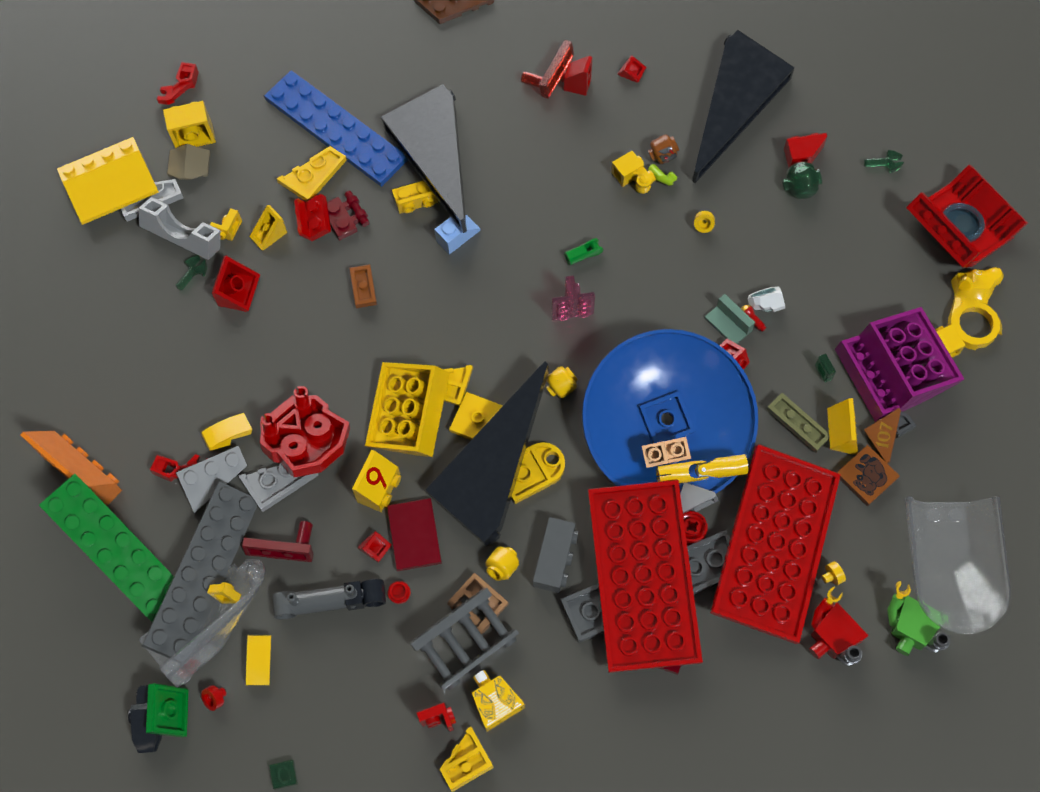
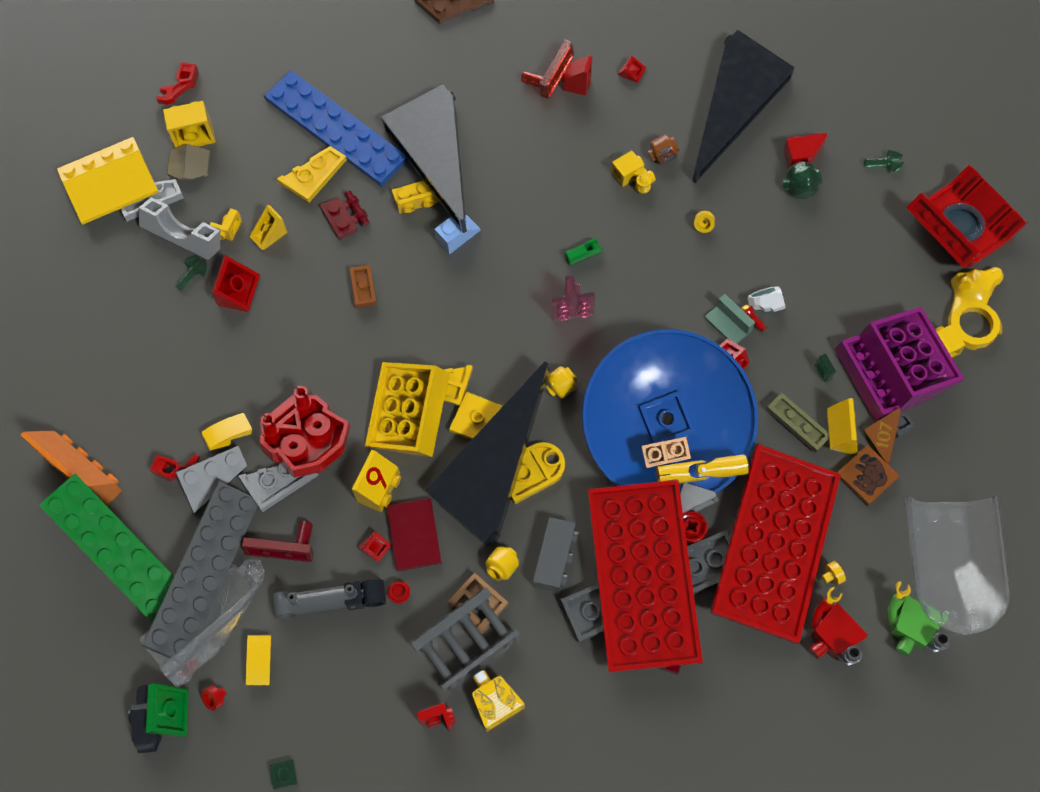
yellow plate [207,582,241,604] -> none
red bracket [294,194,331,241] -> none
yellow wing [440,727,494,792] -> none
lime arm [648,164,677,186] -> none

